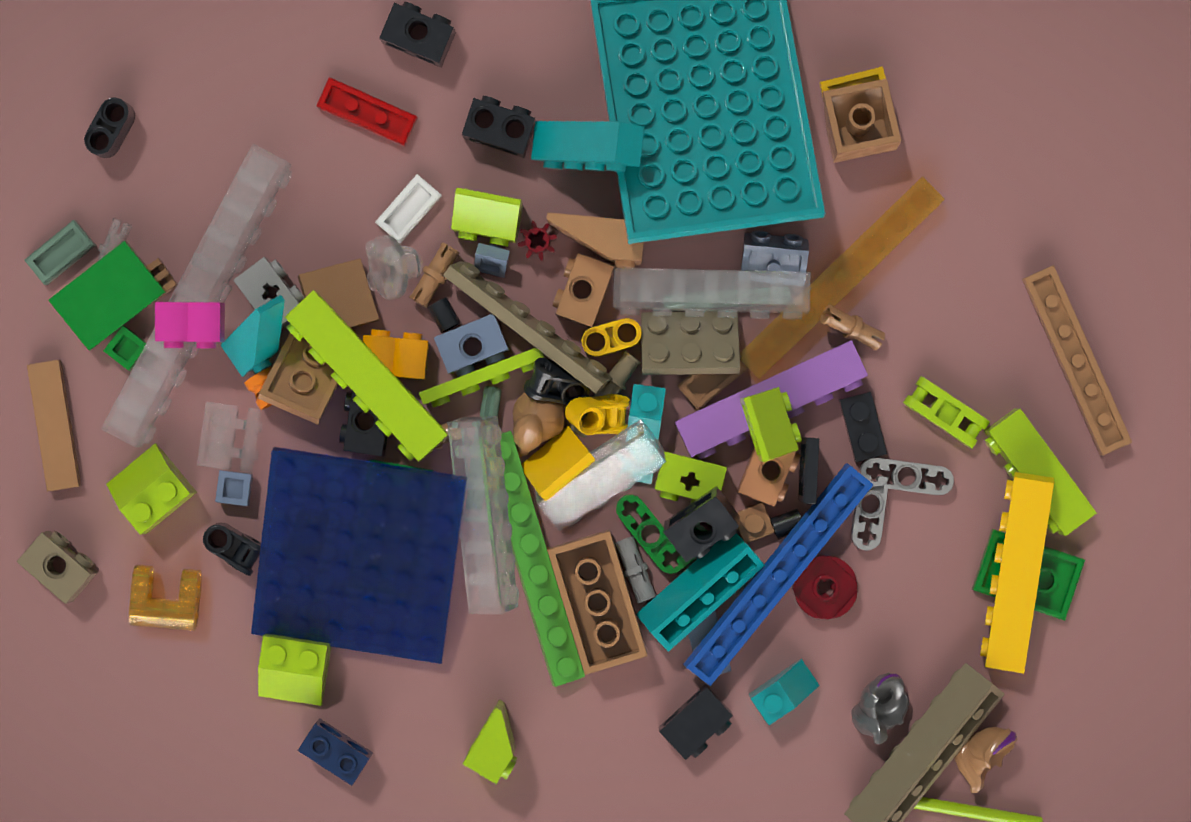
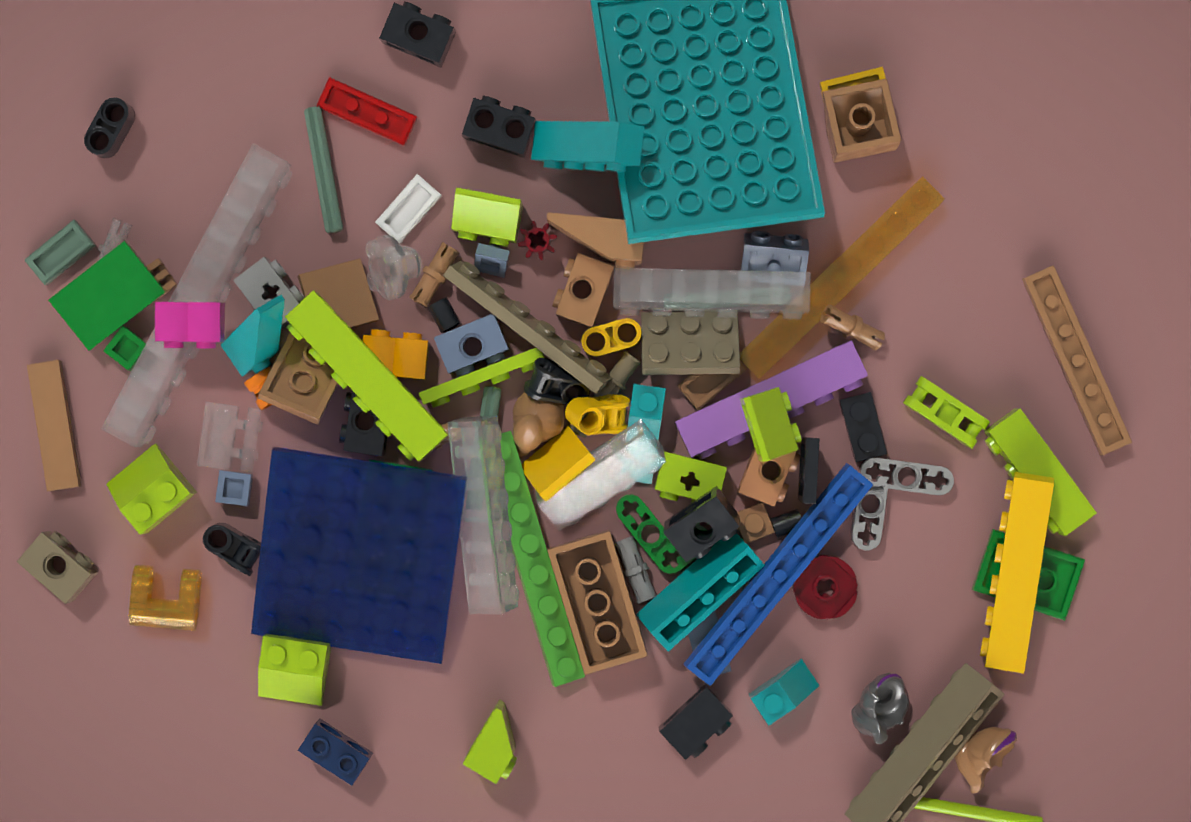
none -> sand green axle [304,107,343,233]

